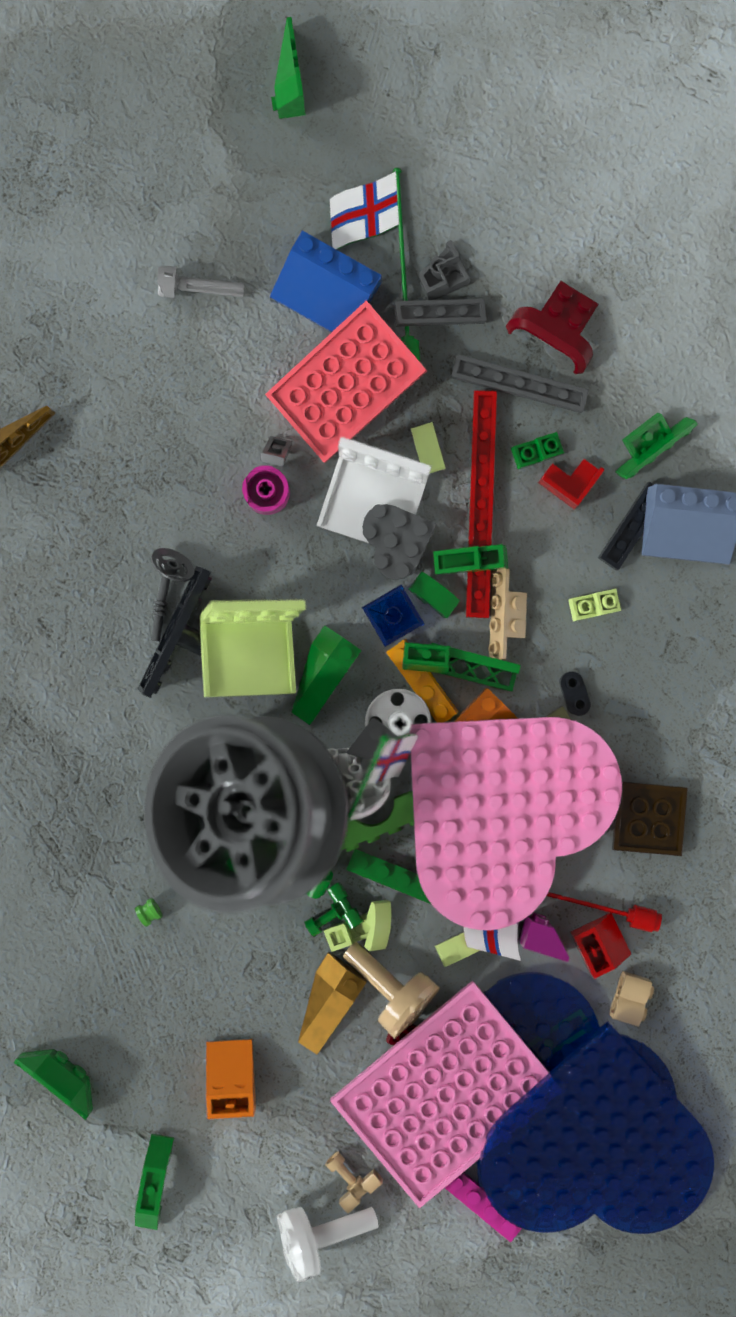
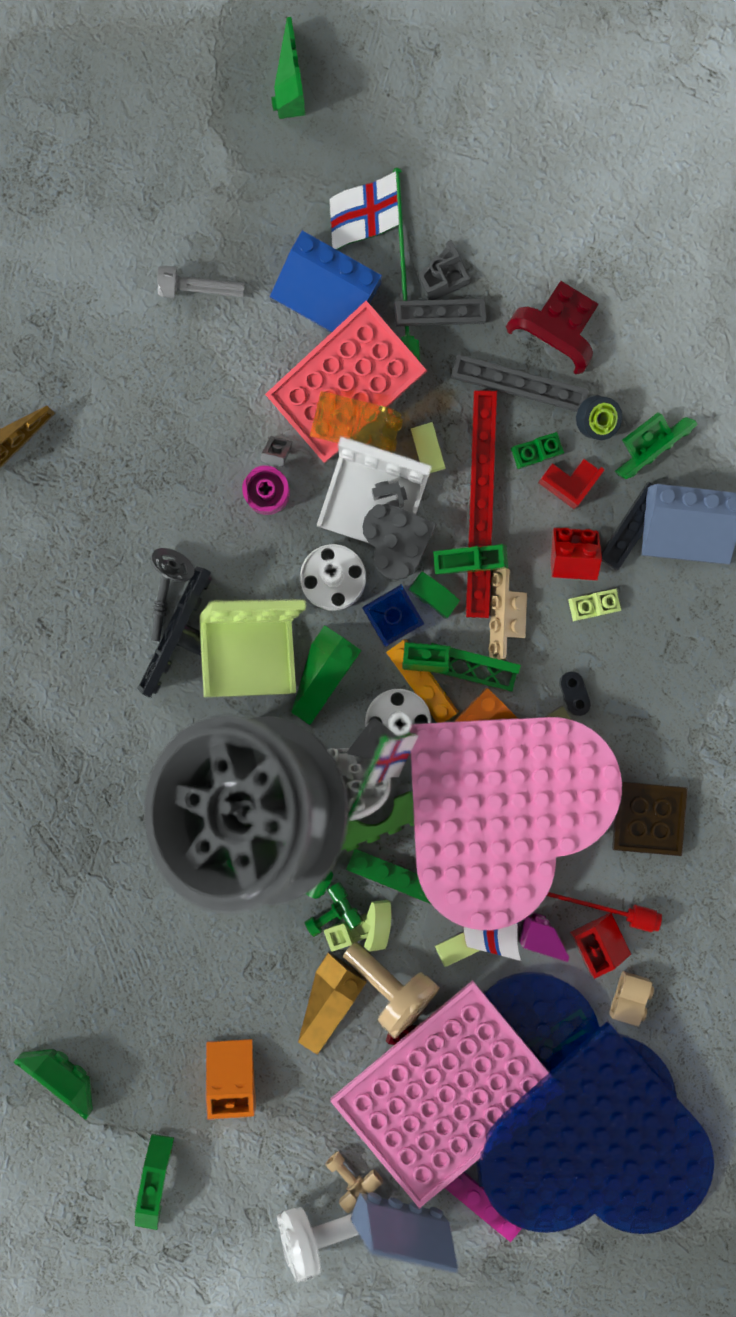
bright green wheel [135,898,163,927] -> none
none -> white piece [300,544,366,611]
none -> clear yellow bracket [310,391,403,453]
none -> sand blue slope [350,1192,458,1273]
none -> dark grey bracket [372,481,407,508]
none -> red slope [551,528,602,581]
none -> wheel [576,395,622,441]

